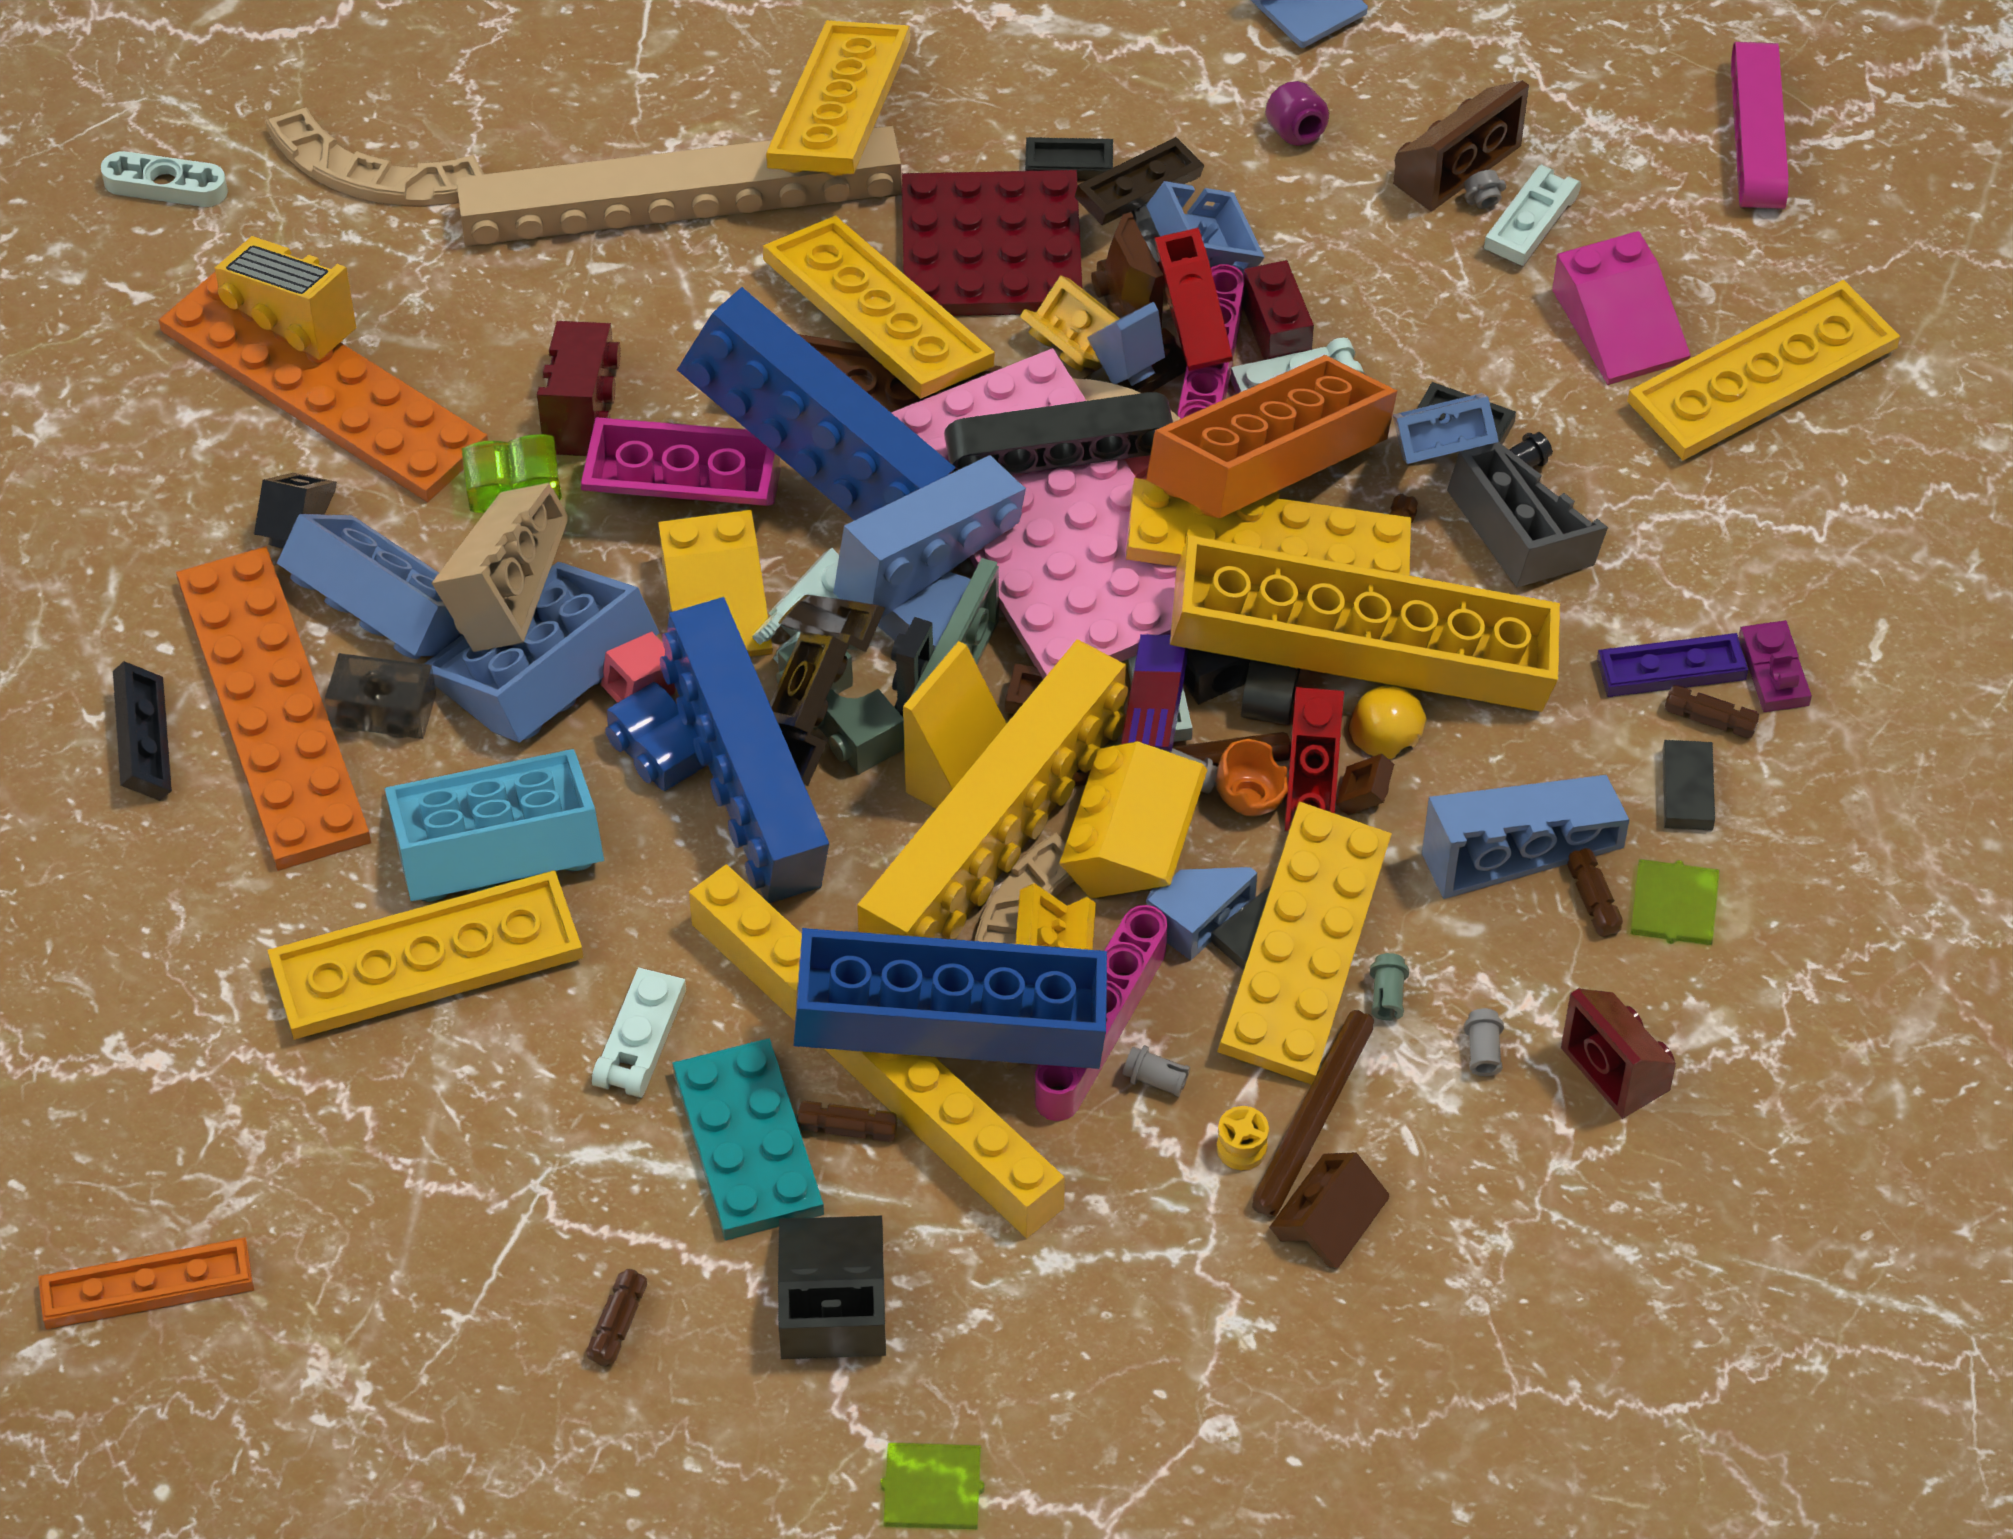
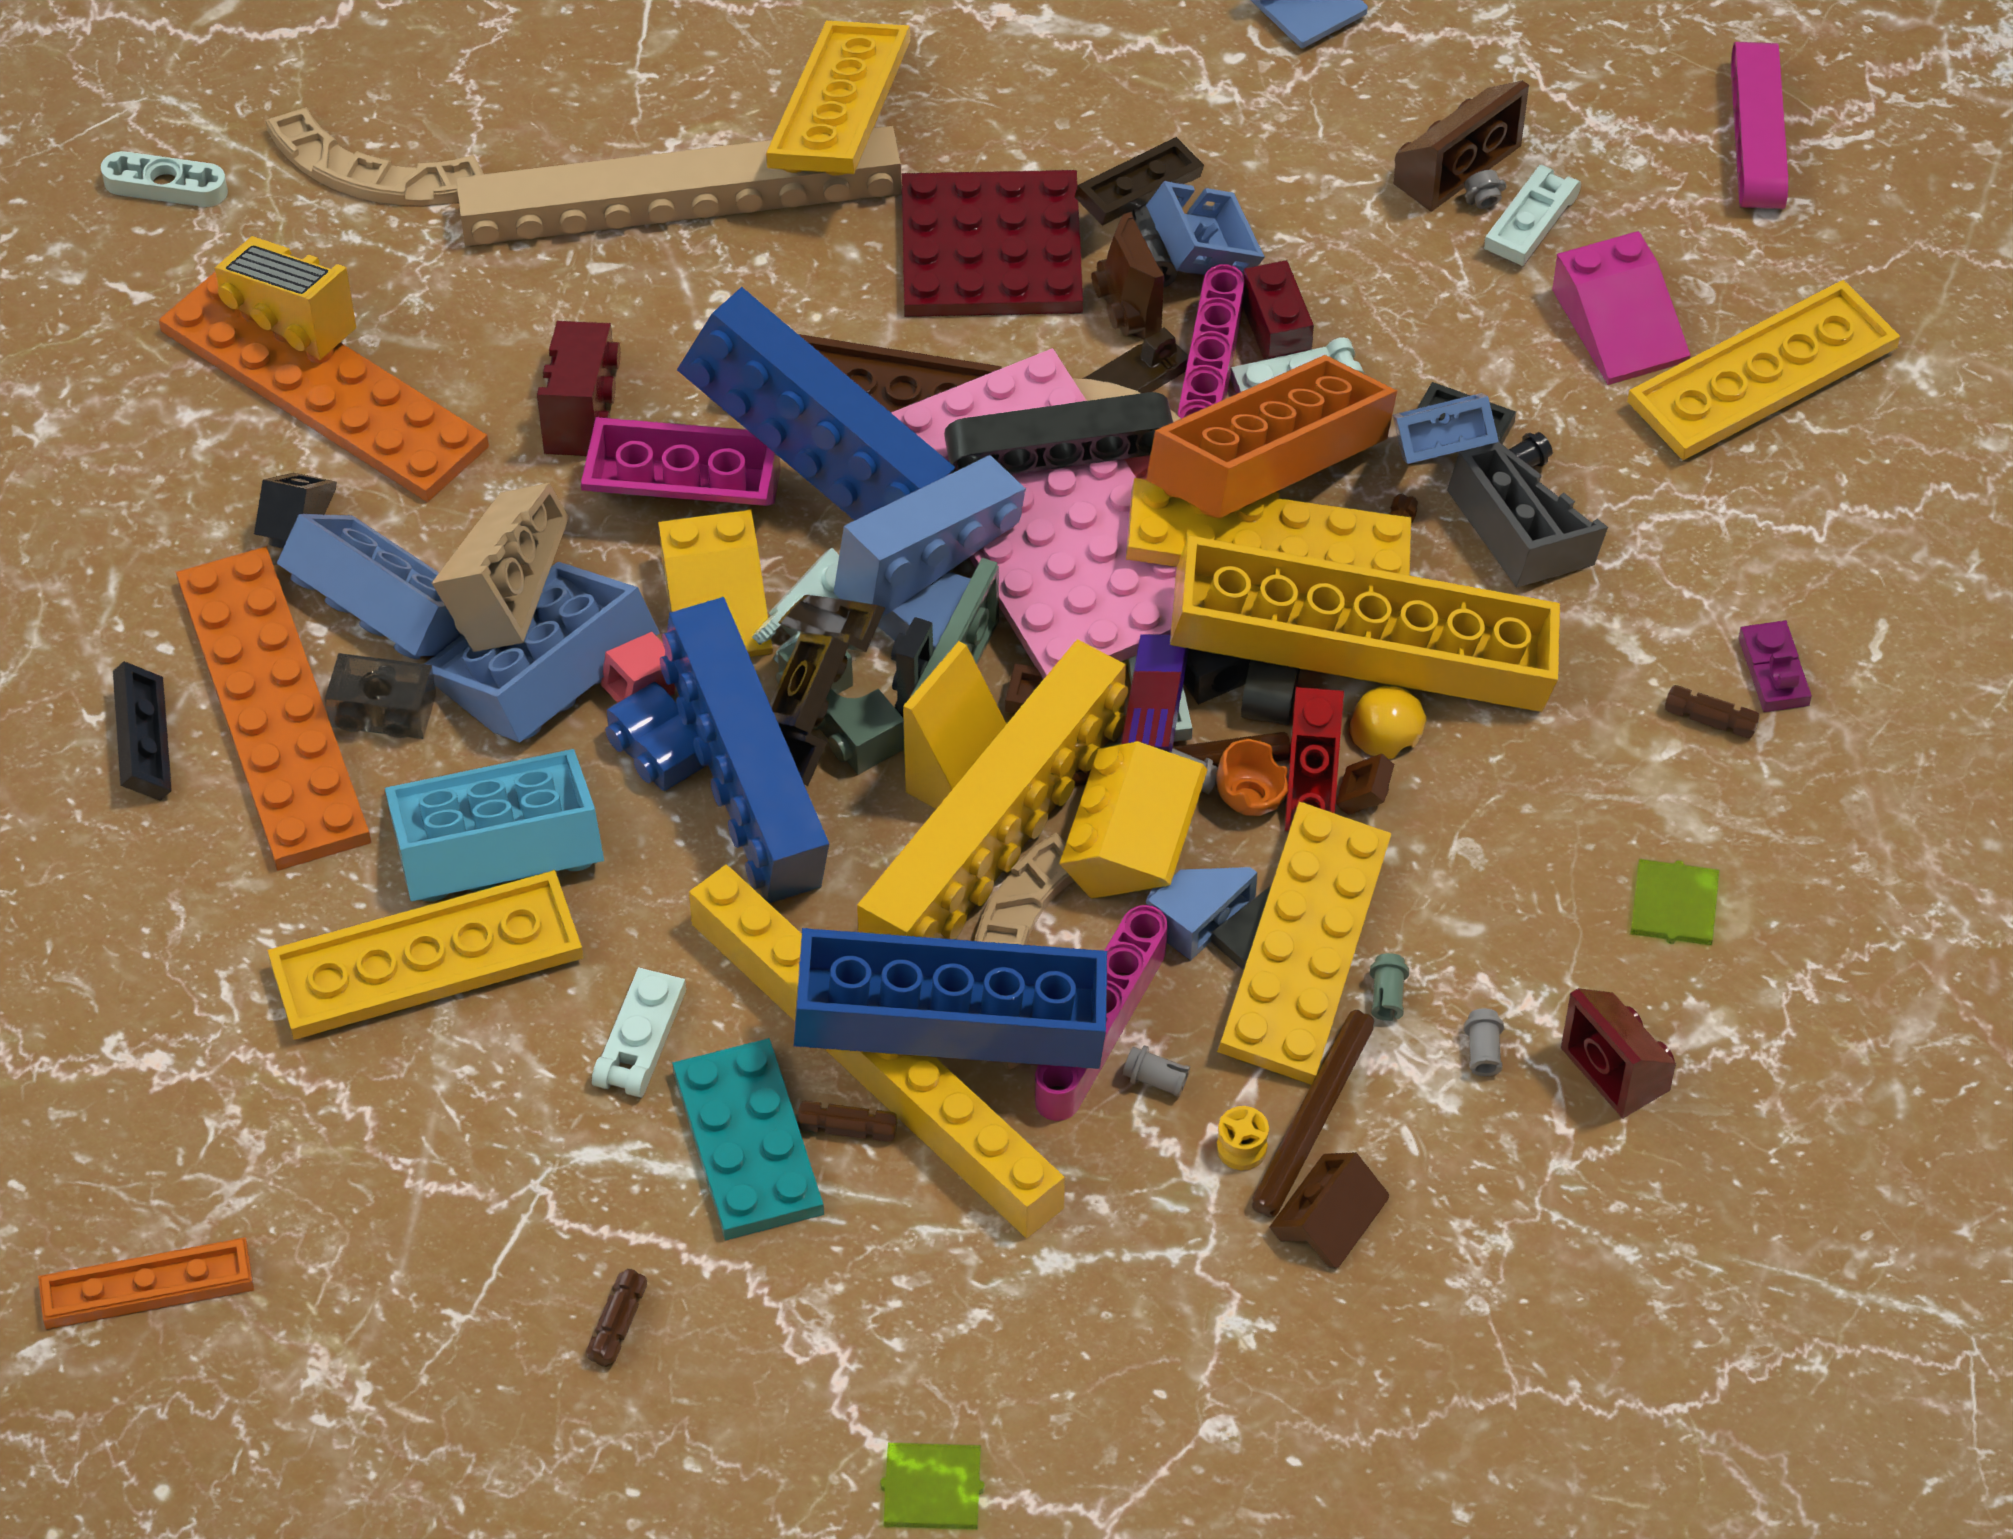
clear neon green brick [462,434,562,513] -> none
yellow plate [763,215,995,399] -> none
pearl dark grey slope [778,1215,886,1359] -> none
yellow bracket [1016,883,1096,950] -> none
yellow bracket [1020,275,1120,372] -> none
pearl dark grey tile [1025,137,1113,181] -> none
medium blue slope [1087,302,1165,386] -> none
red slope [1155,227,1233,371] -> none
magenta head [1265,81,1330,146] -> none
medium blue wedge [1422,775,1629,899] -> none
reddish brown axle [1567,848,1623,937] -> none
dark purple tile [1597,633,1748,697] -> none
pearl dark grey tile [1662,740,1715,830] -> none

